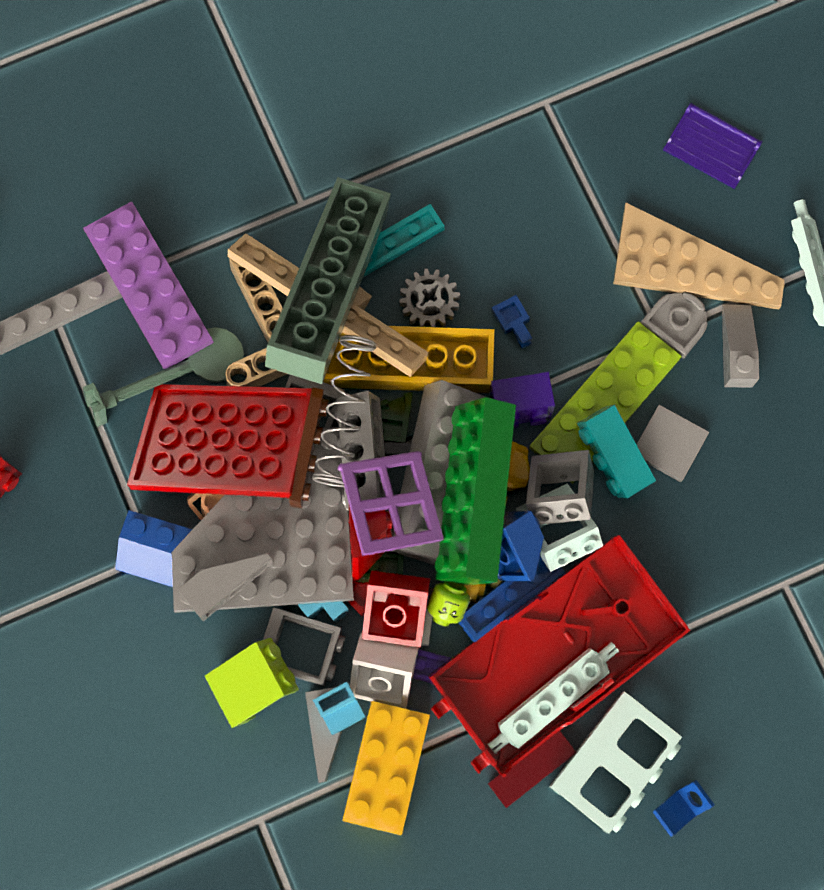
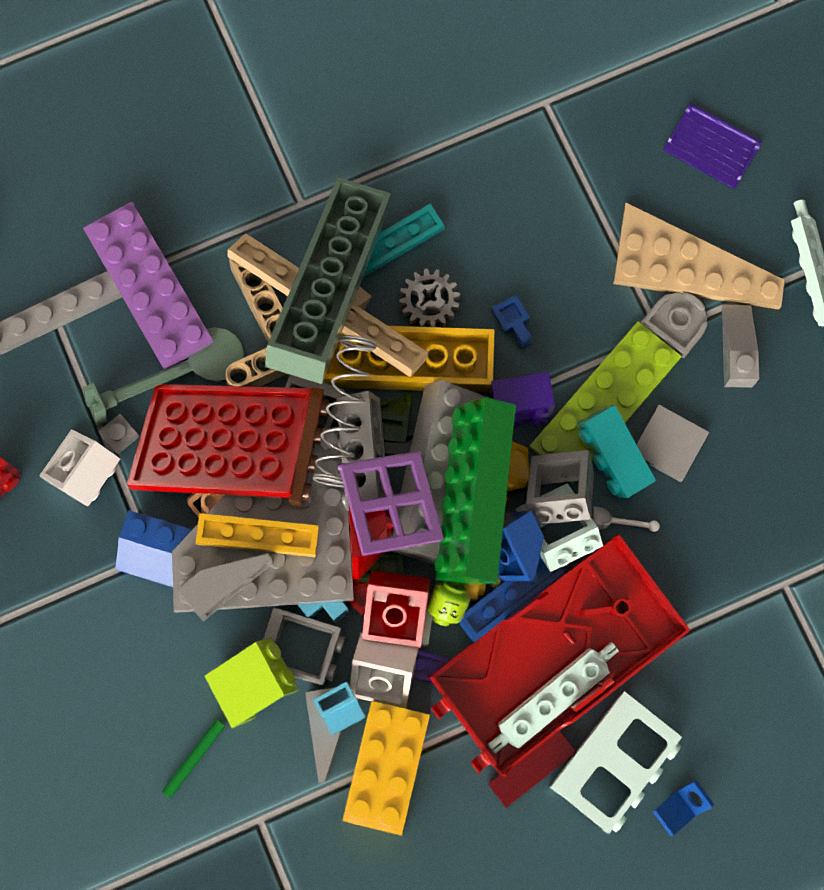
none -> white slope [39,429,120,506]
none -> light grey plate [98,414,140,455]
none -> green bar [161,719,226,799]
none -> yellow plate [195,513,319,557]
none -> hinge [591,506,660,532]

